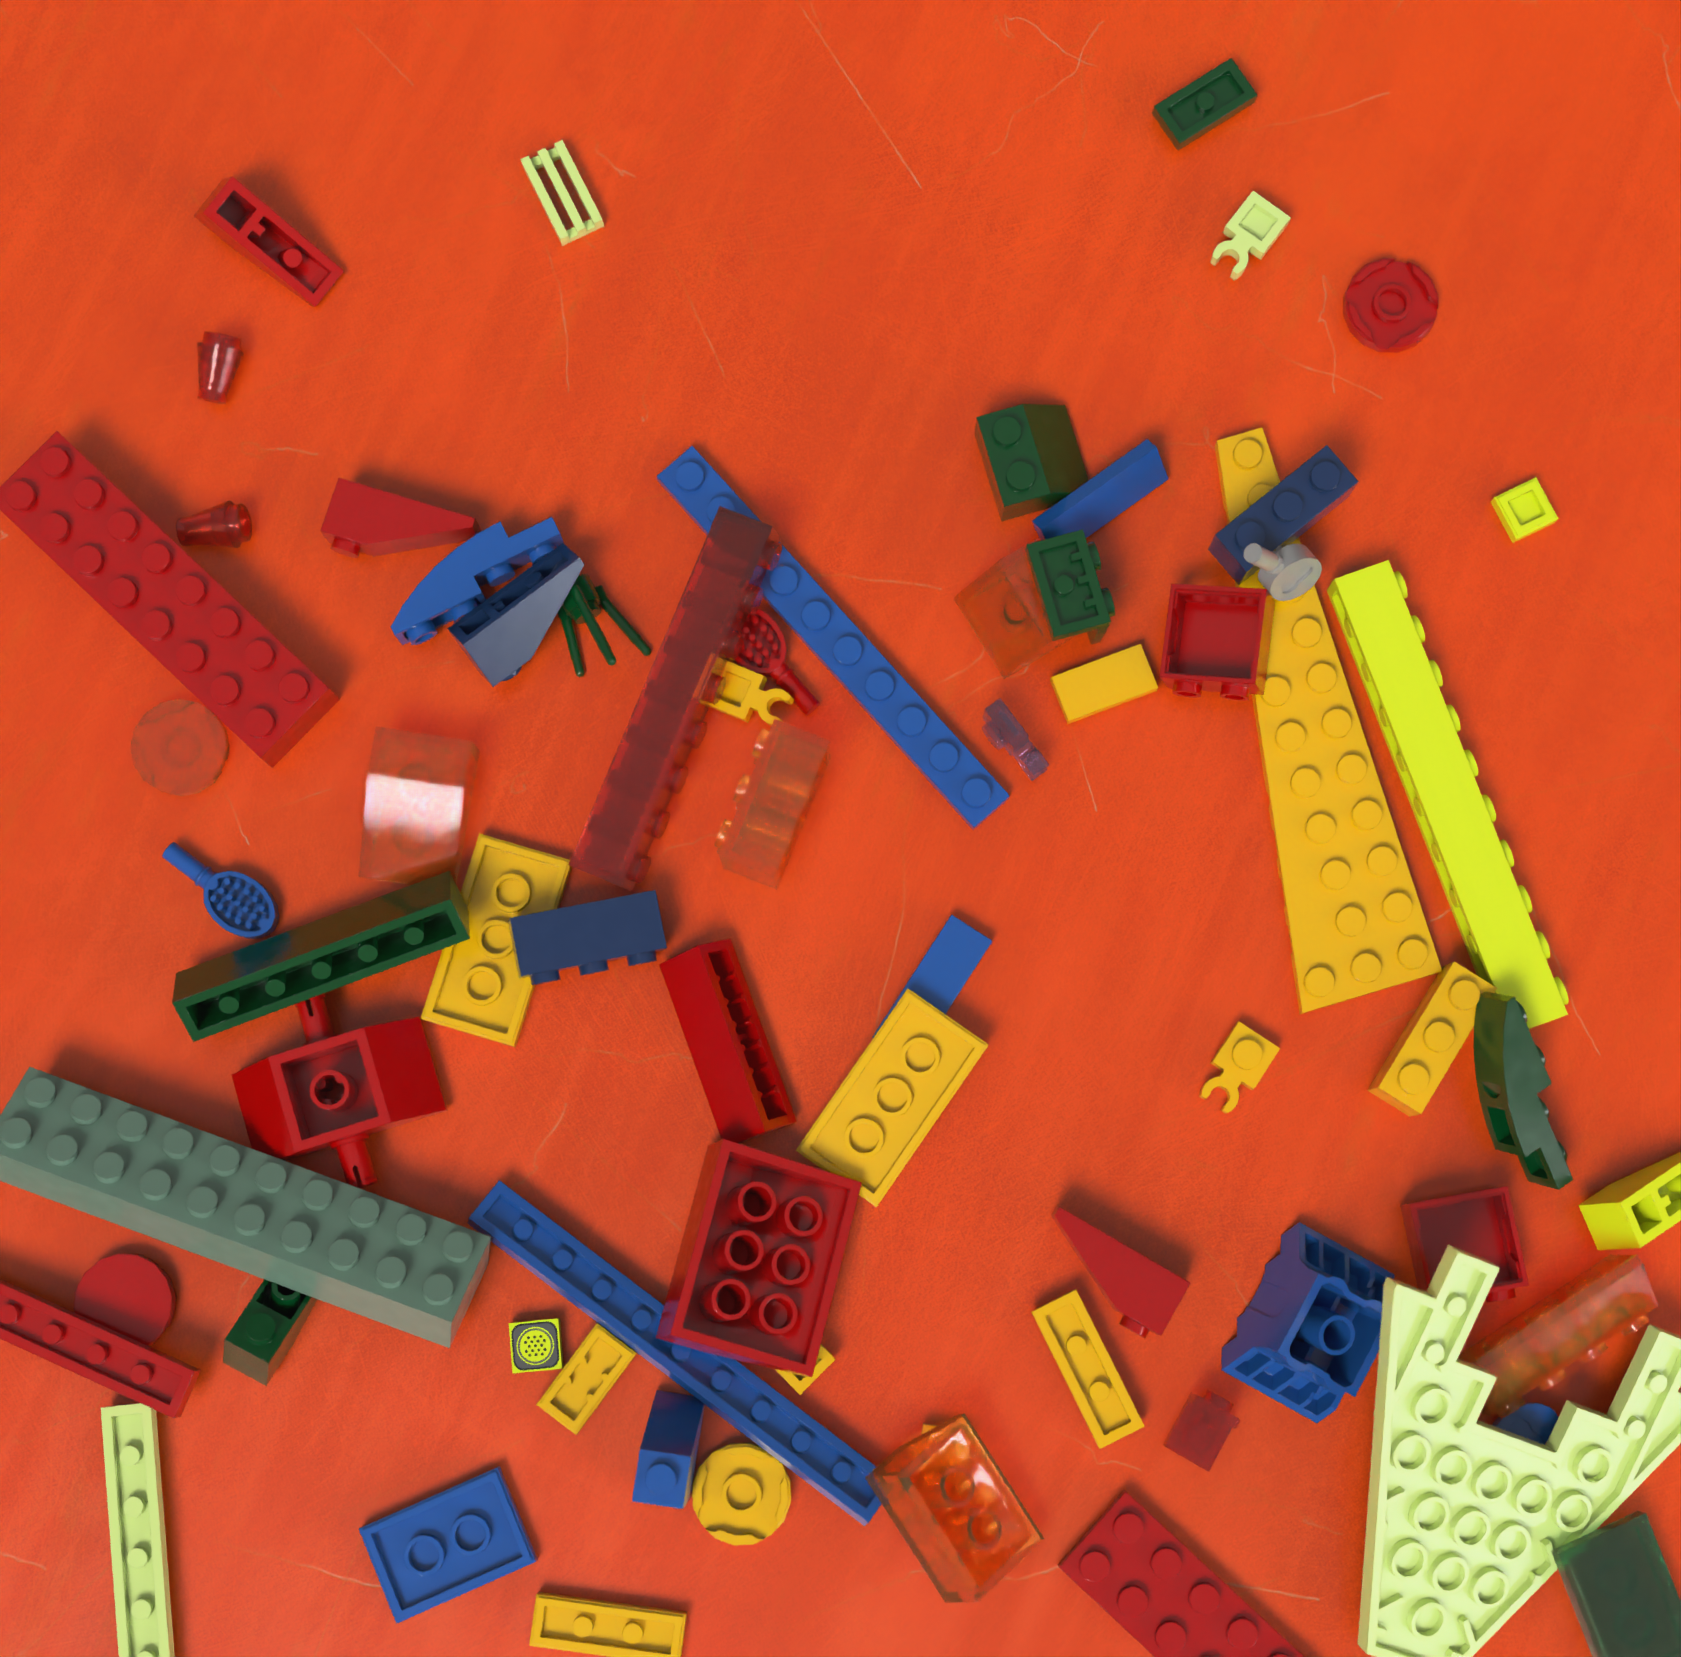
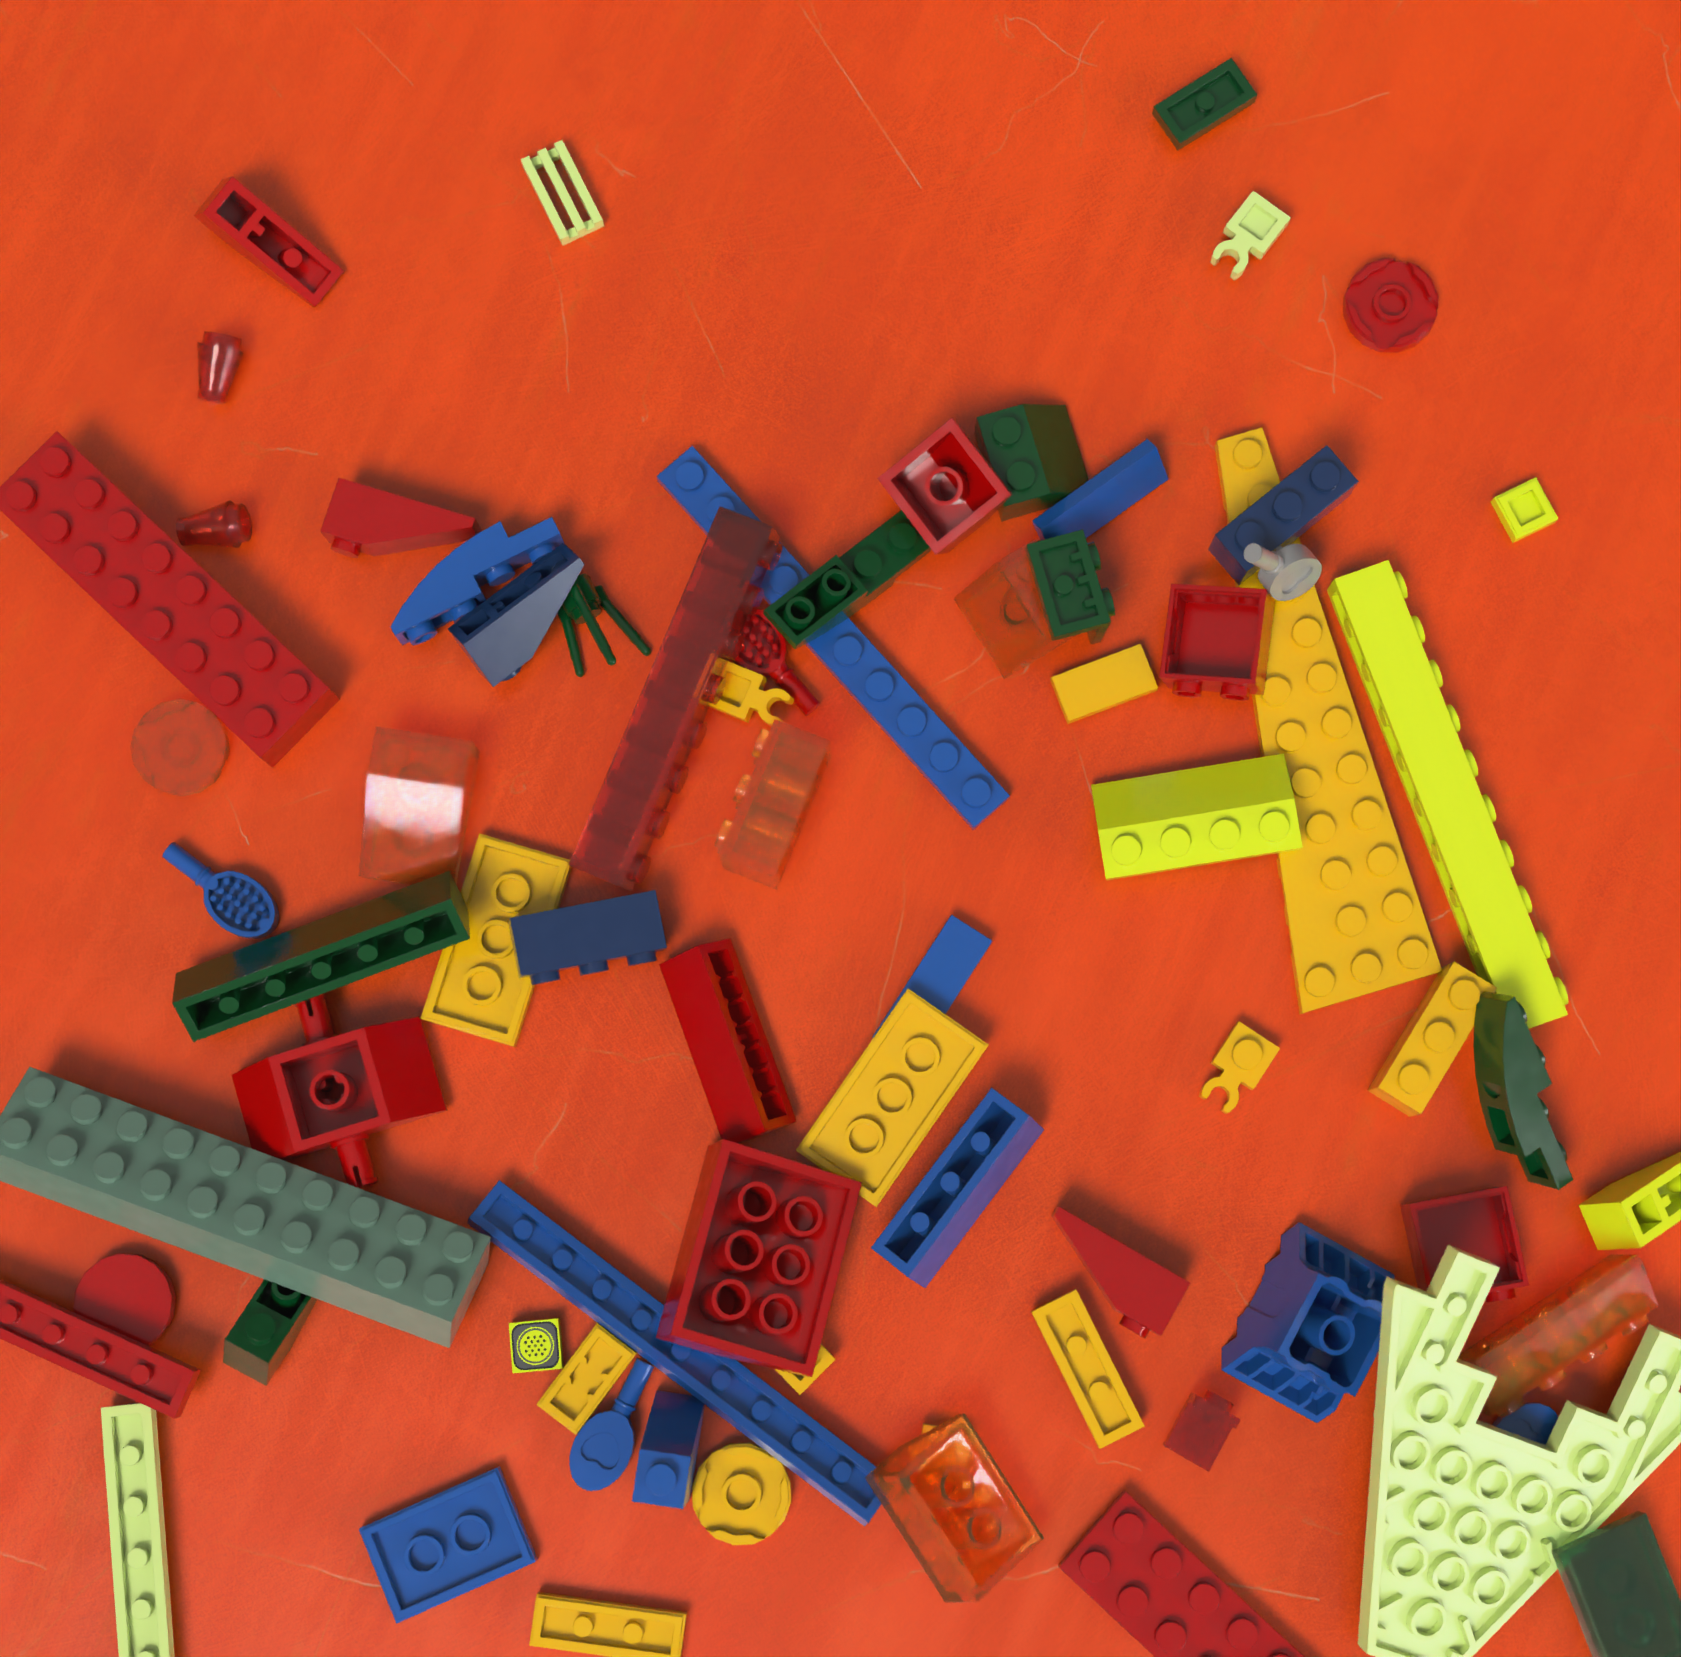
plate [981,698,1049,781] -> none
none -> blue piece [569,1358,654,1491]
none -> dark green slope [763,510,931,649]
none -> blue brick [871,1088,1044,1288]
none -> red slope [877,418,1013,555]
none -> neon yellow slope [1091,753,1303,881]

